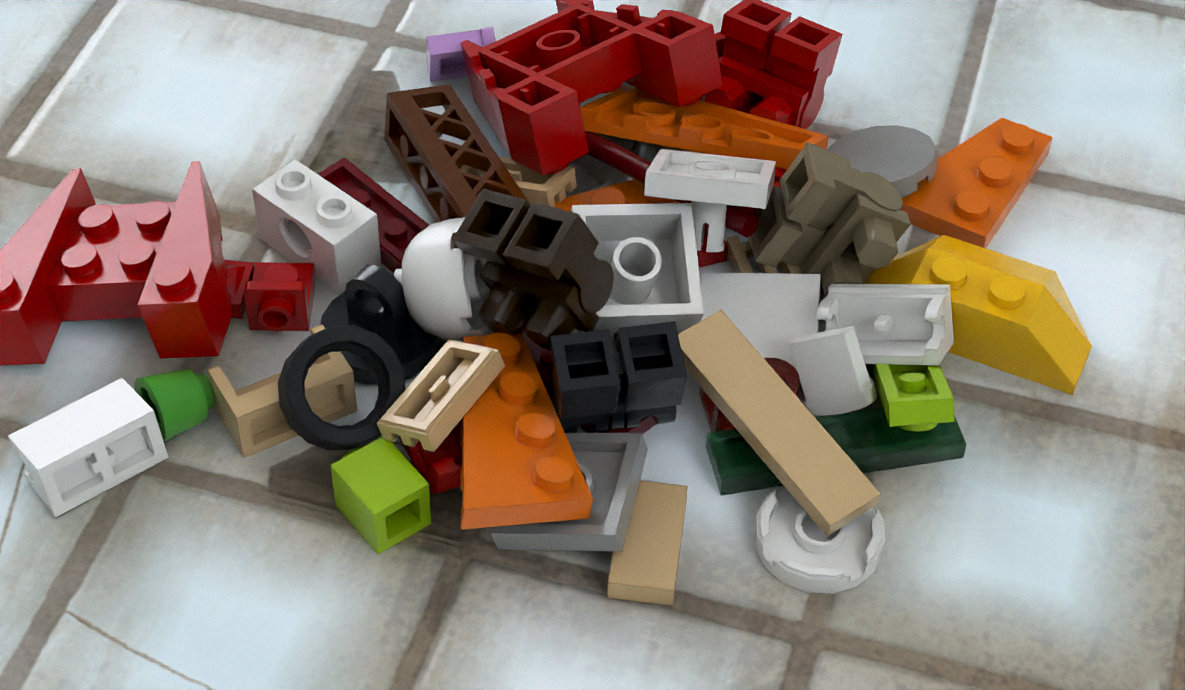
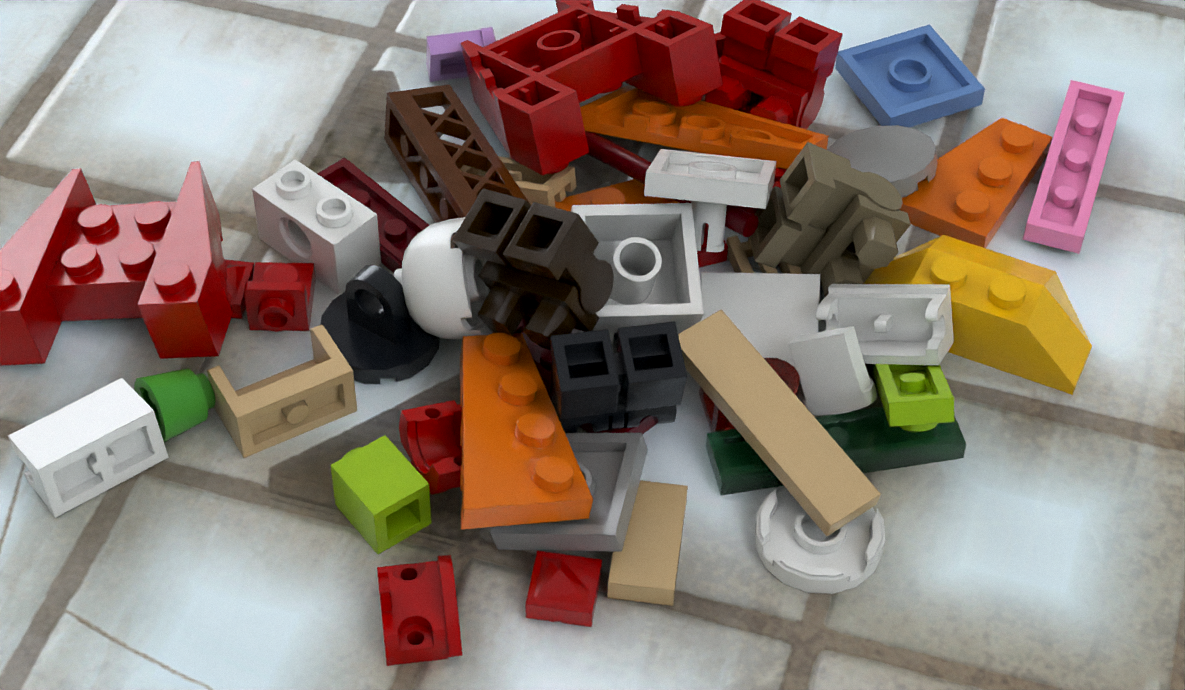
black tyre [278,325,405,451] -> none
tan tile [377,339,505,452] -> none
none -> red piece [377,555,462,666]
none -> red tile [525,551,602,627]
none -> medium blue plate [835,24,985,128]
none -> bright pink plate [1023,80,1125,254]

